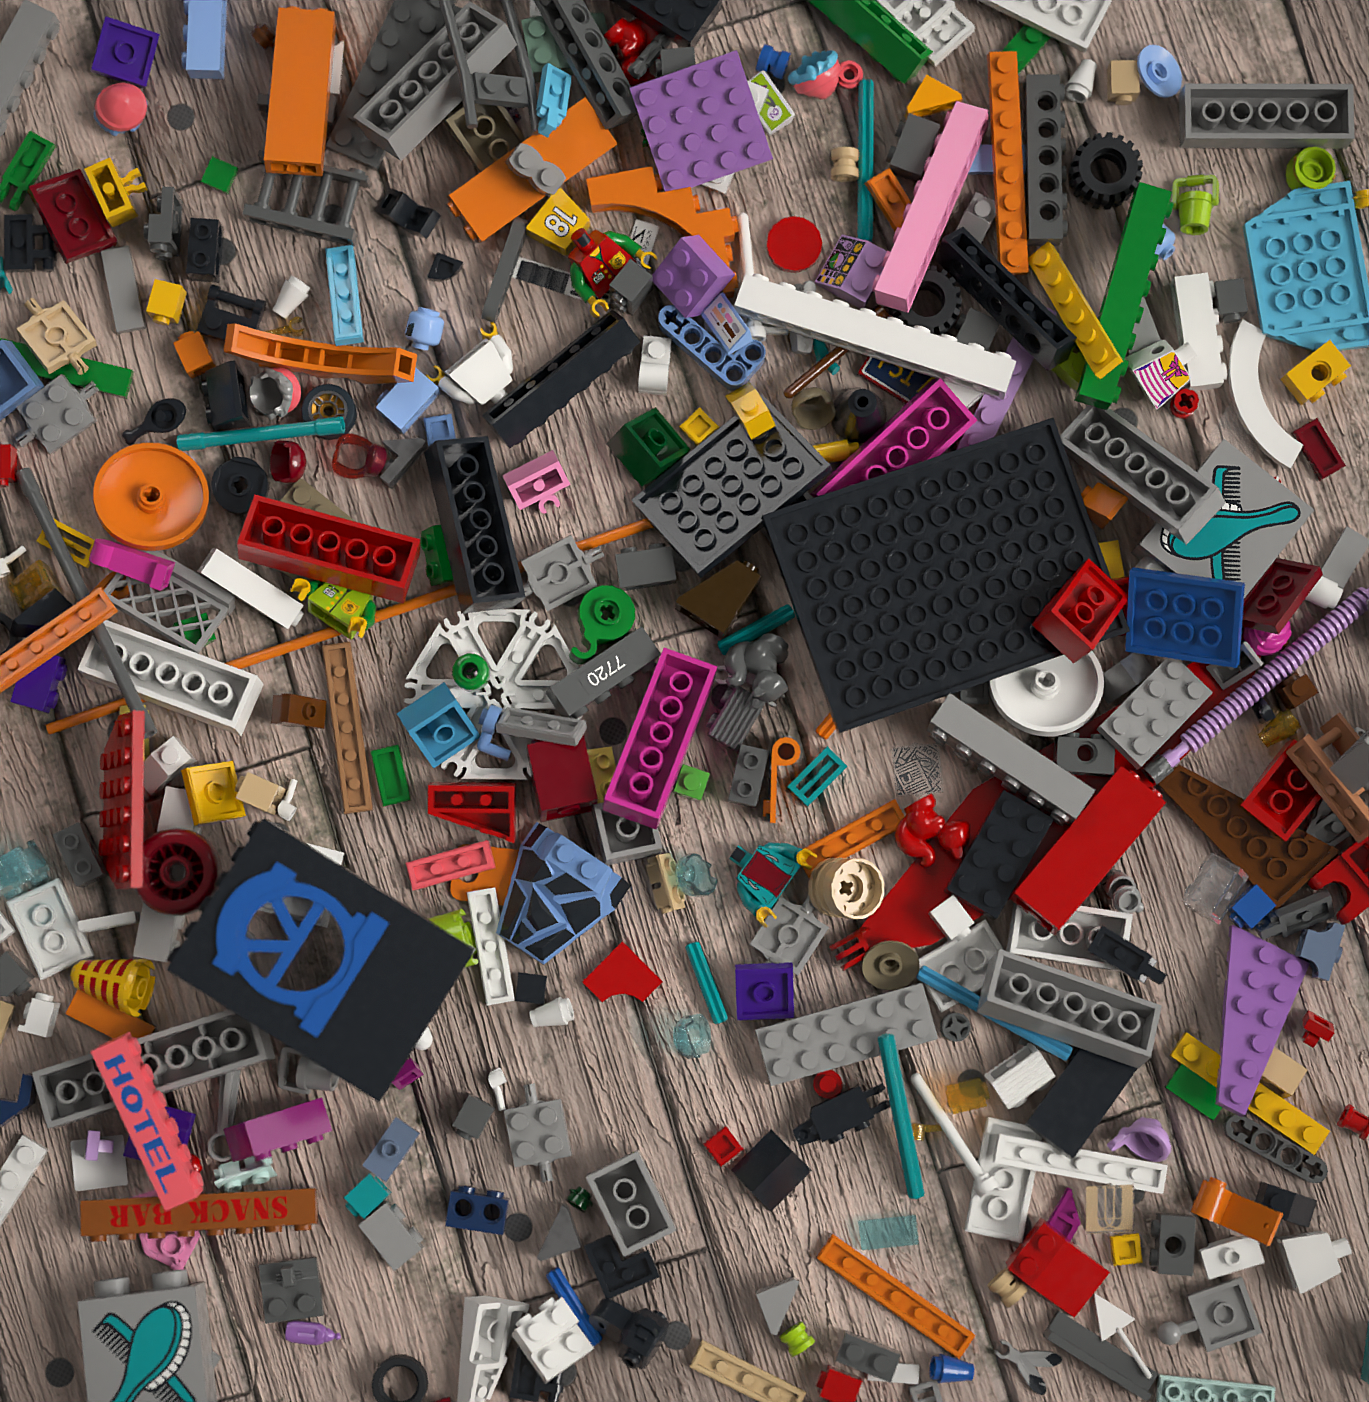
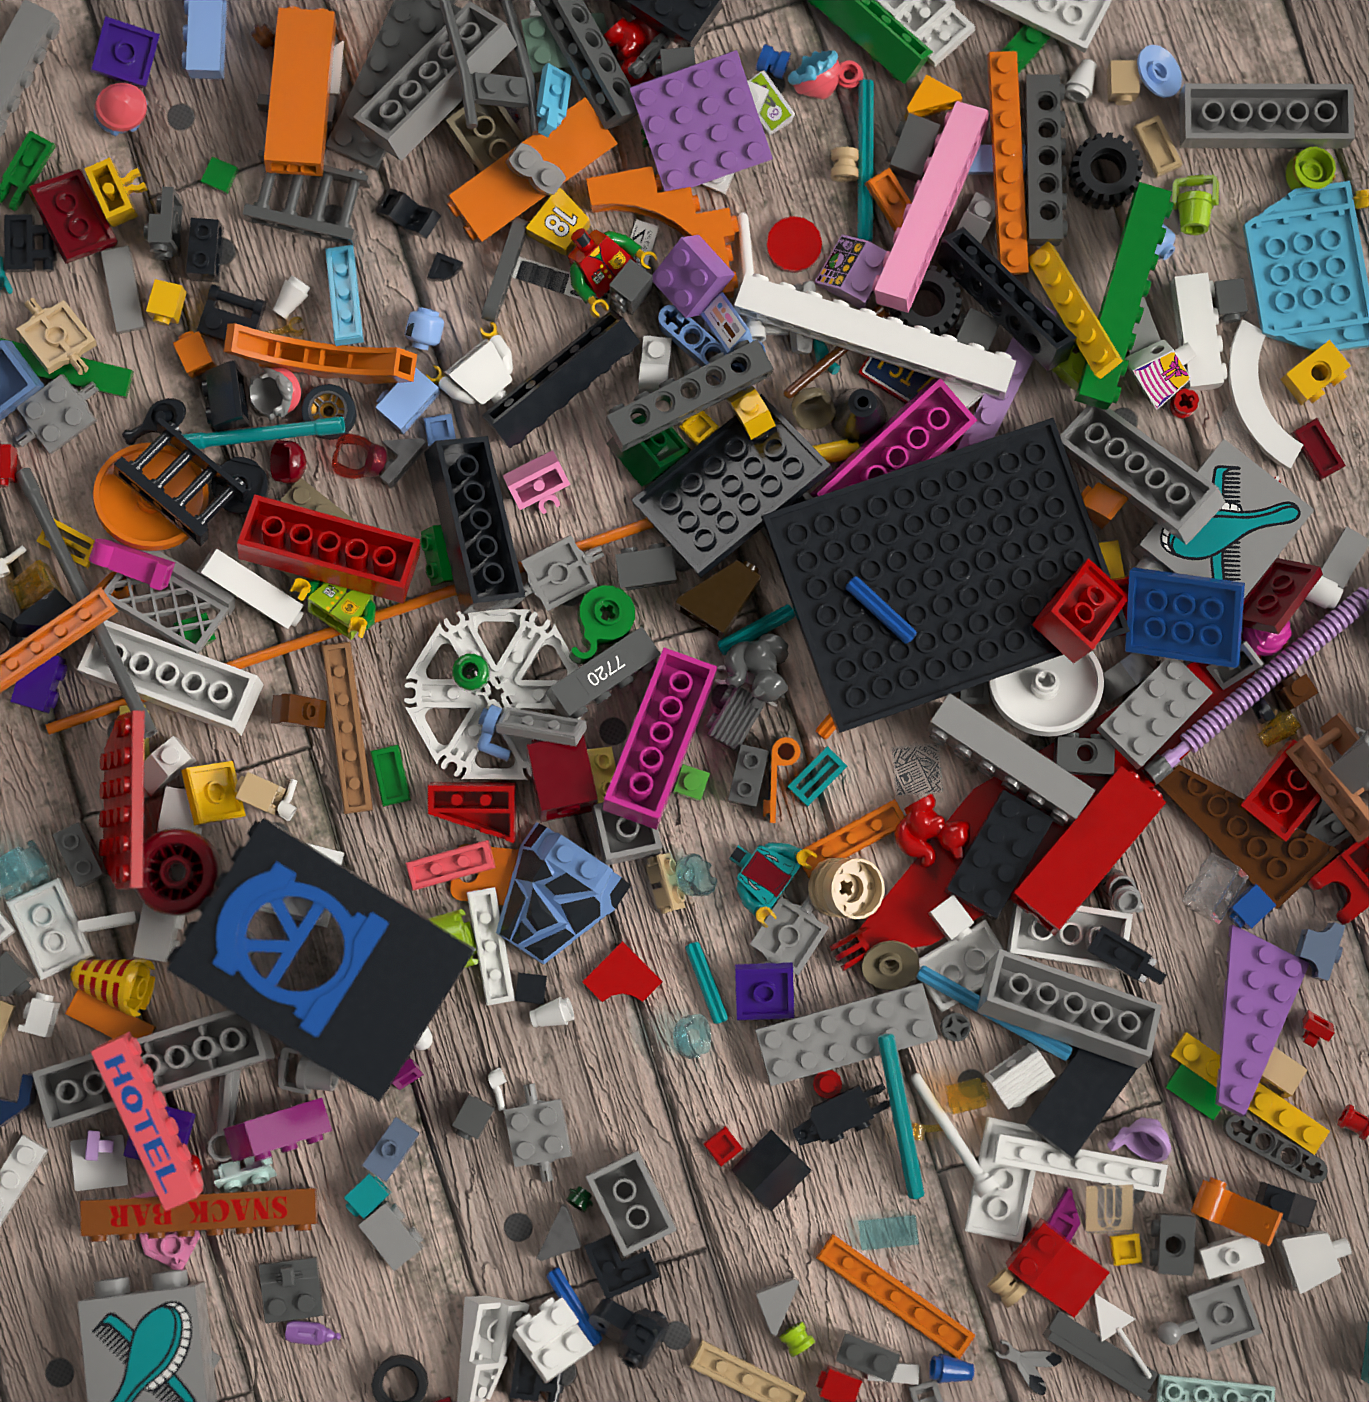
dark azure slope [397,682,480,768] -> none
dark blue brick [445,1185,510,1235] -> none
dark grey hinge [1254,889,1335,940] -> none
none -> black fence [114,417,247,547]
none -> dark grey brick [605,339,774,452]
none -> blue axle [846,576,917,644]
none -> tan tile [1133,115,1183,178]

